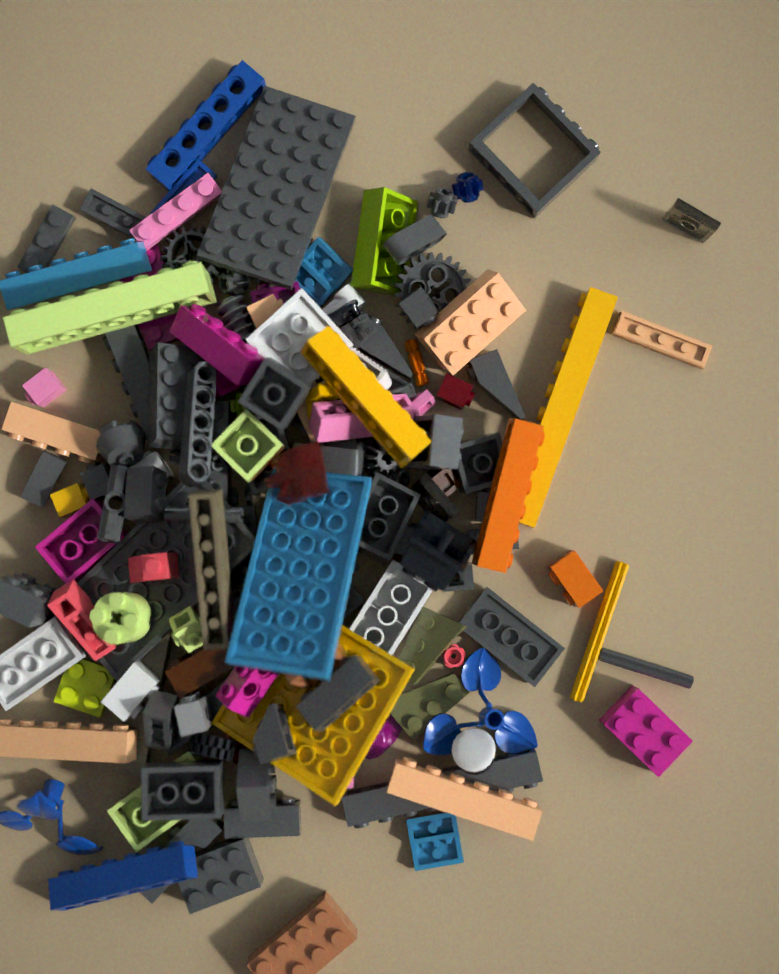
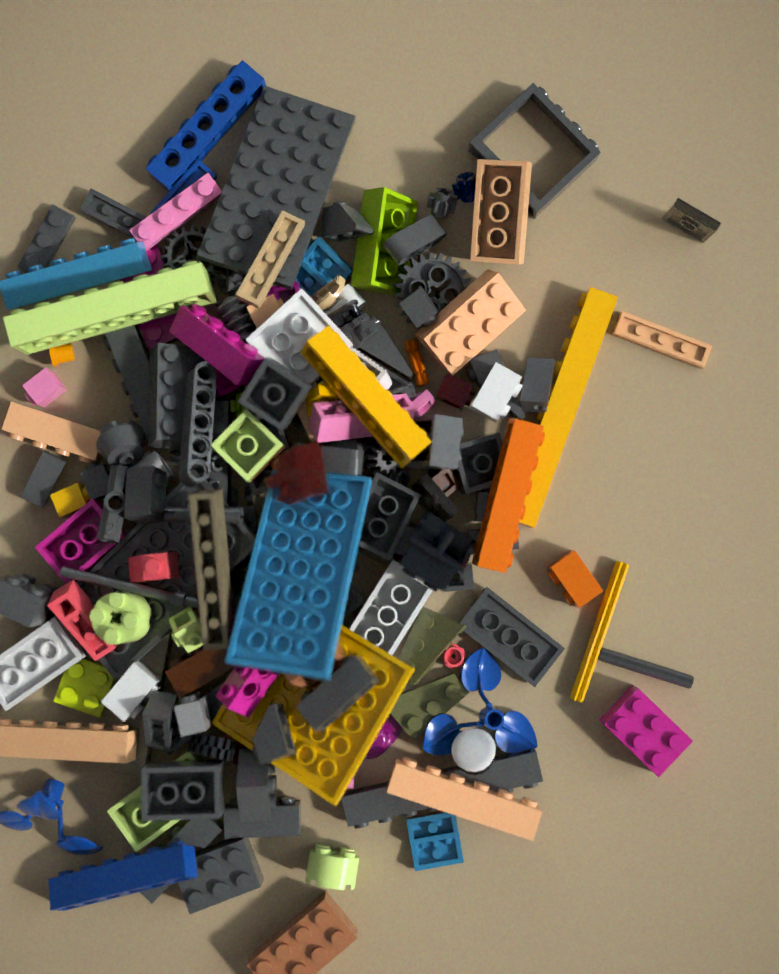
none -> light orange piece [49,343,75,367]
none -> dark grey bar [60,566,199,609]
none -> tan plate [236,210,305,309]
none -> yellowish green brick [305,844,359,890]
none -> tan plate [310,275,345,310]
none -> dark grey slope [322,202,374,242]
none -> light nougat brick [470,159,532,265]
none -> white brick [470,362,523,423]
none -> dark grey hinge [520,357,555,413]

